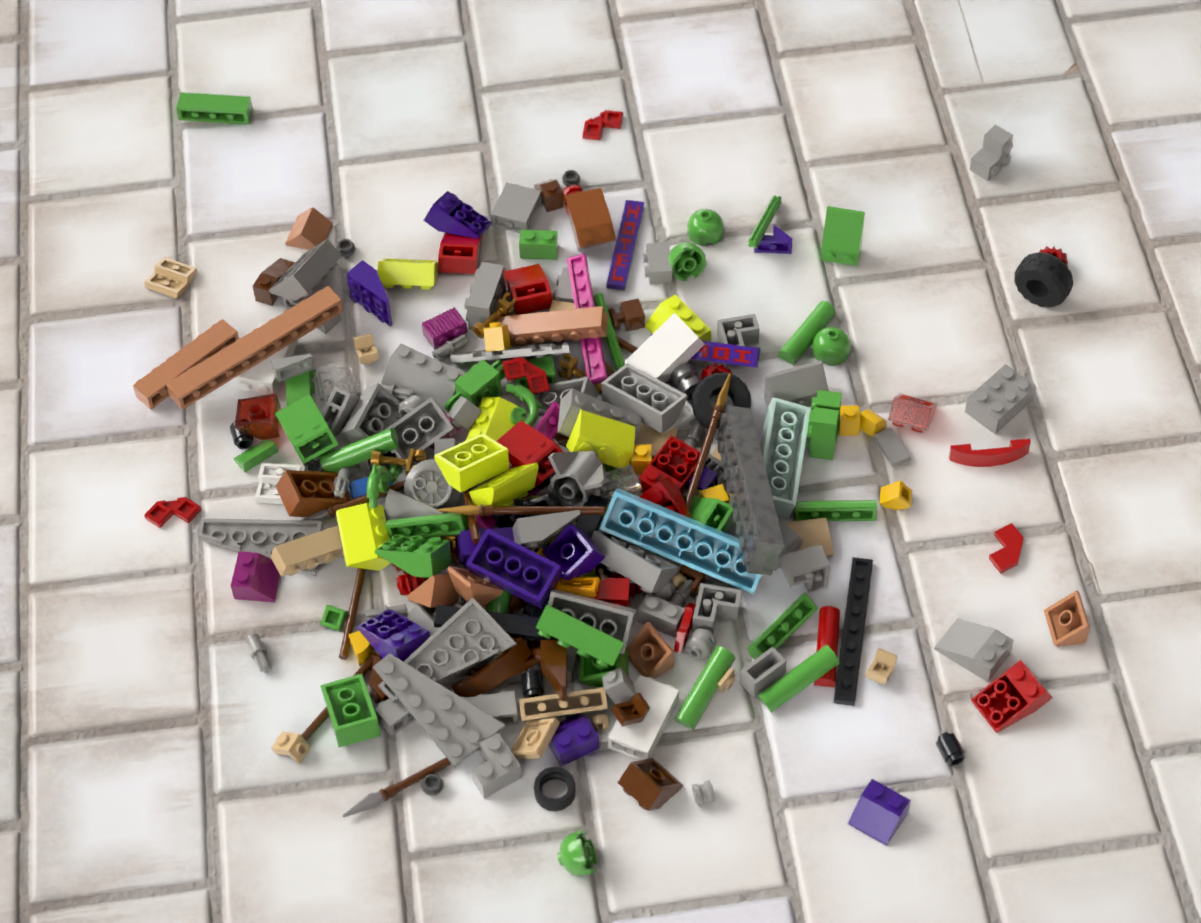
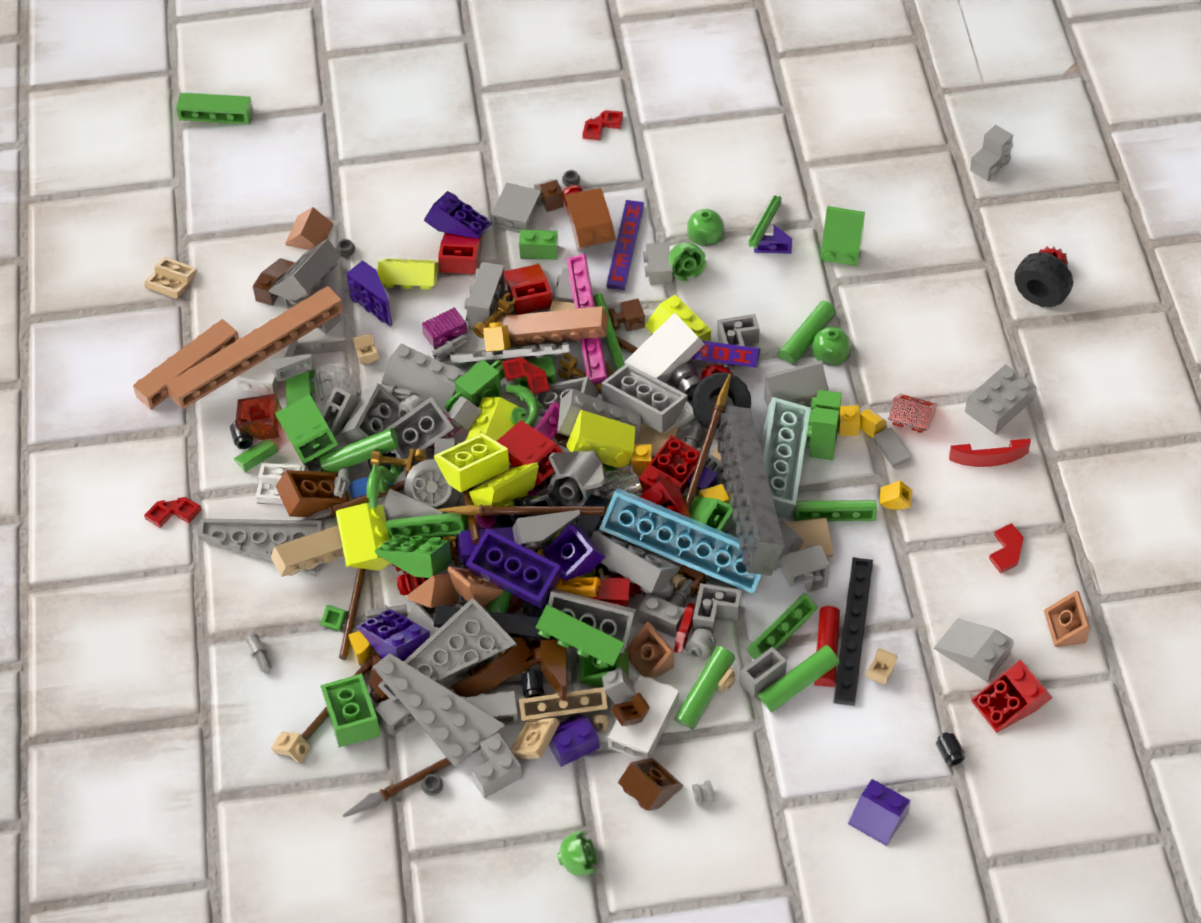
magenta slope [230,551,281,603] -> none
black tyre [534,767,576,811] -> none

